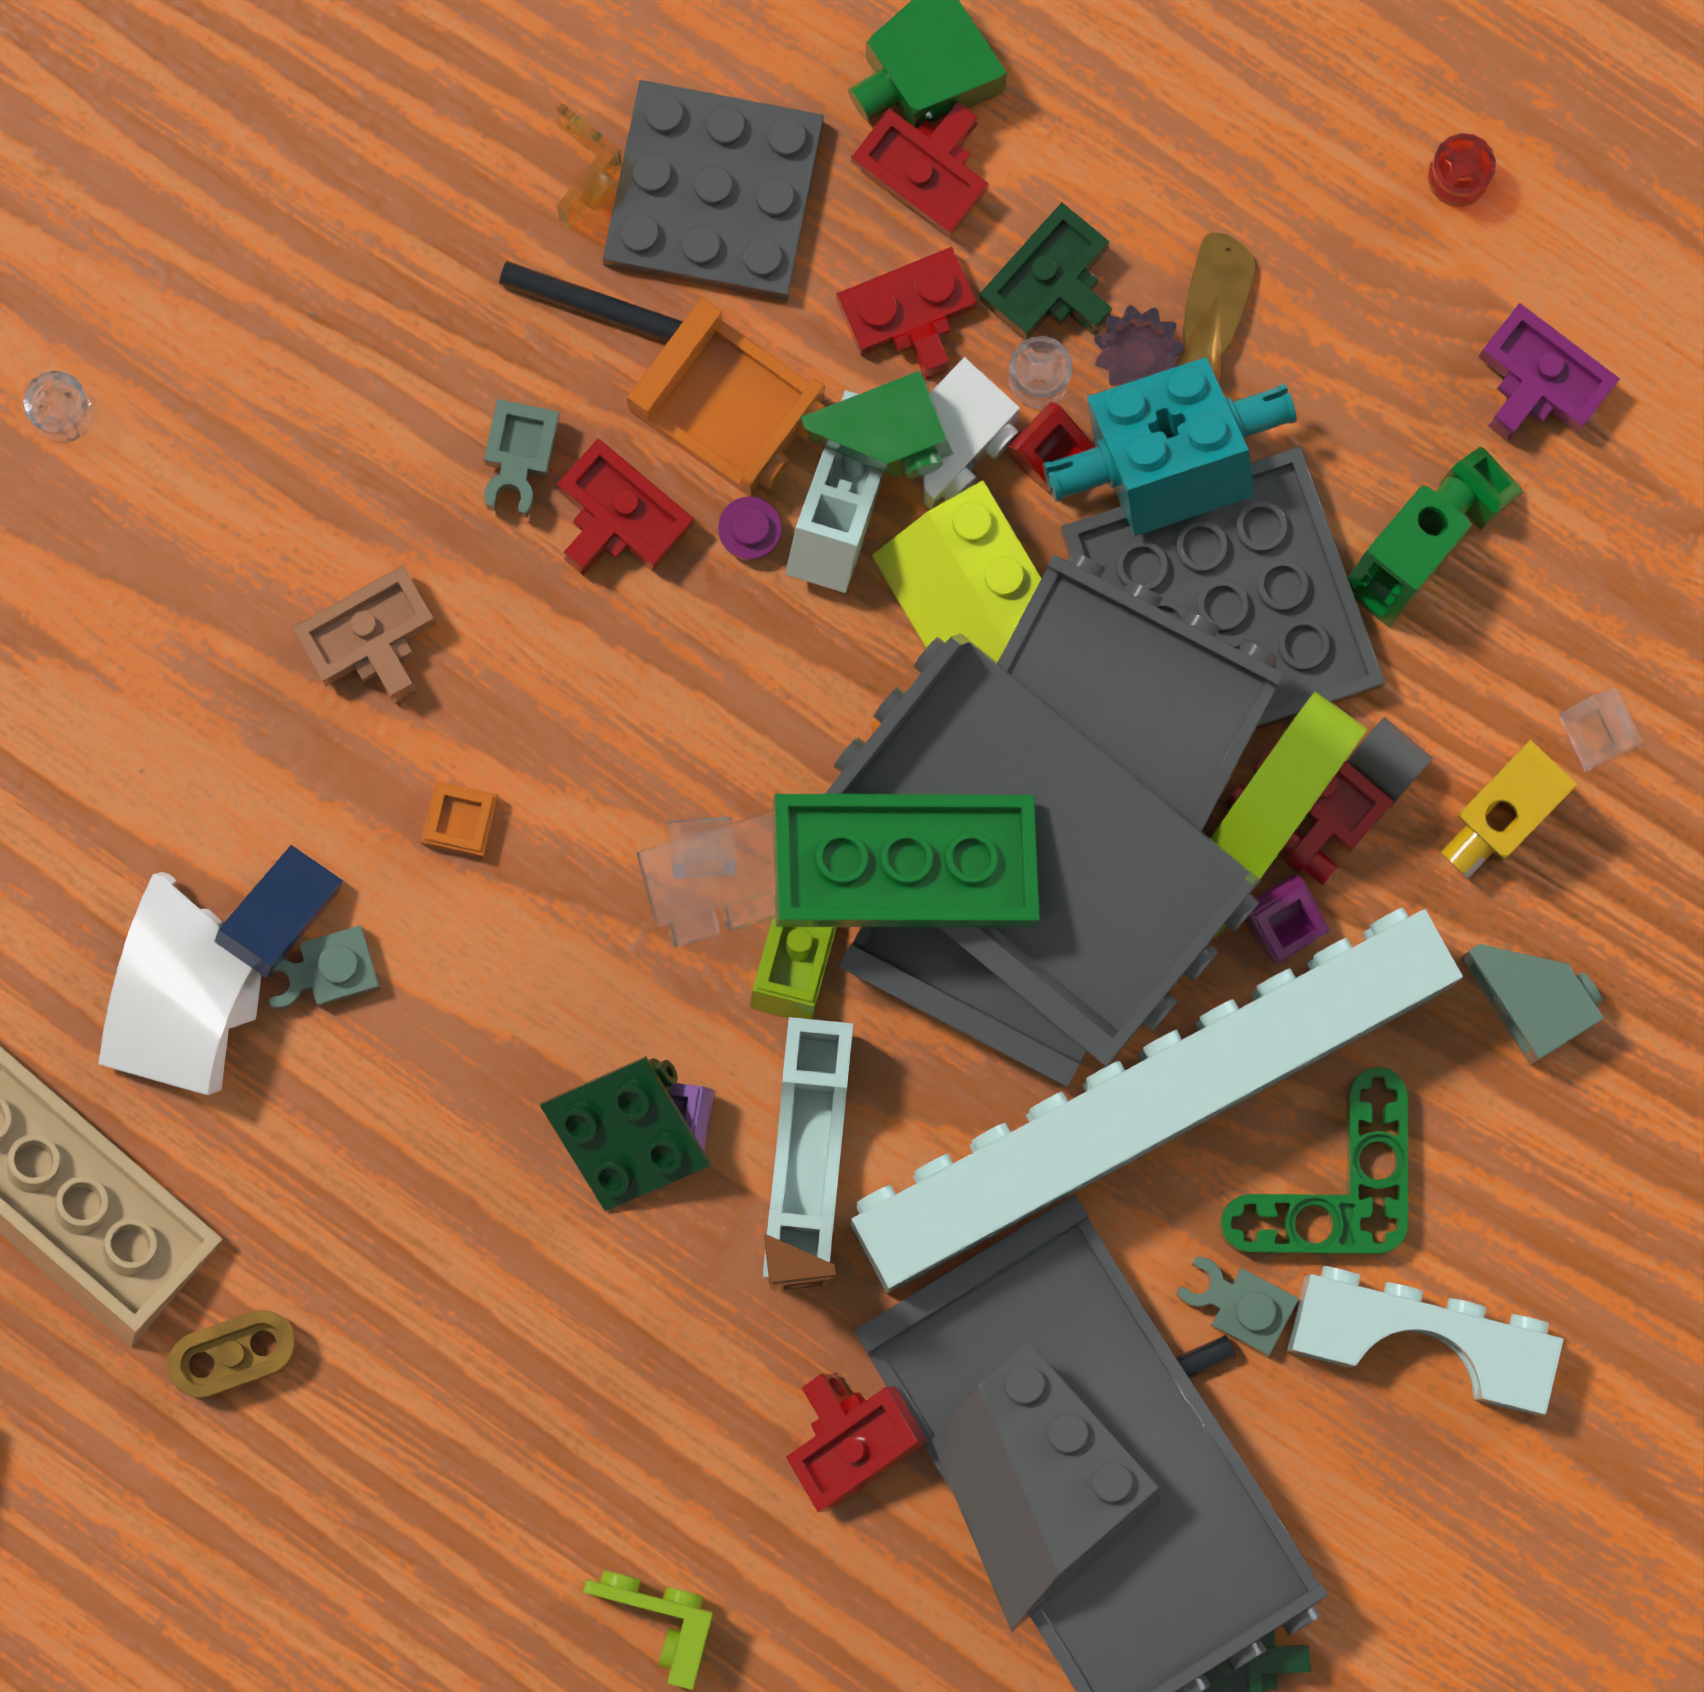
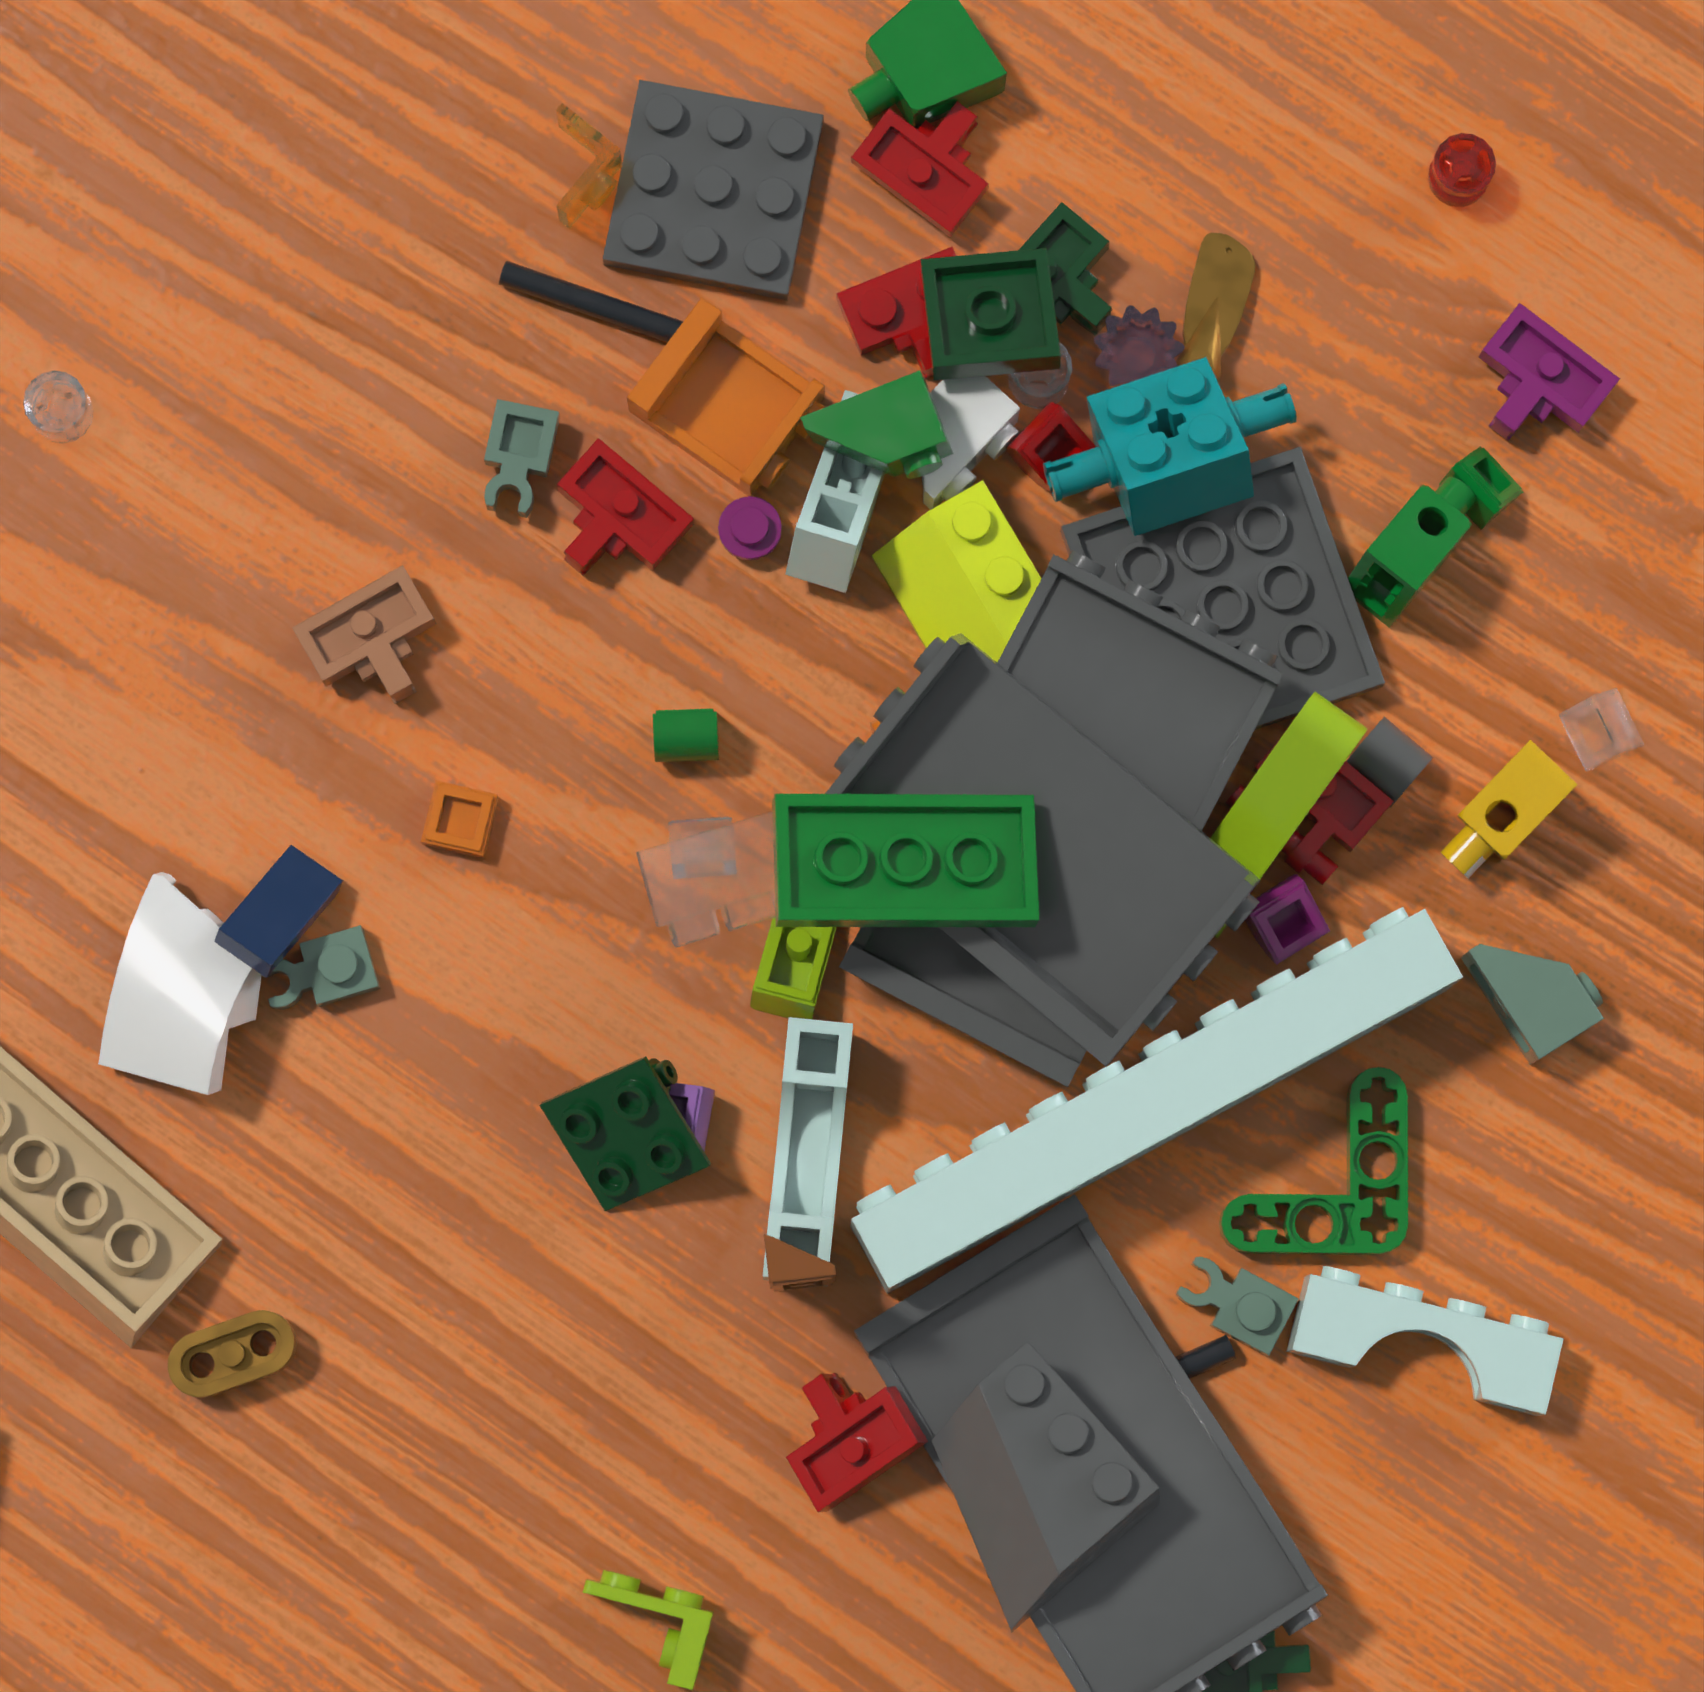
none -> green brick [653,709,719,762]
none -> dark green plate [921,248,1061,381]

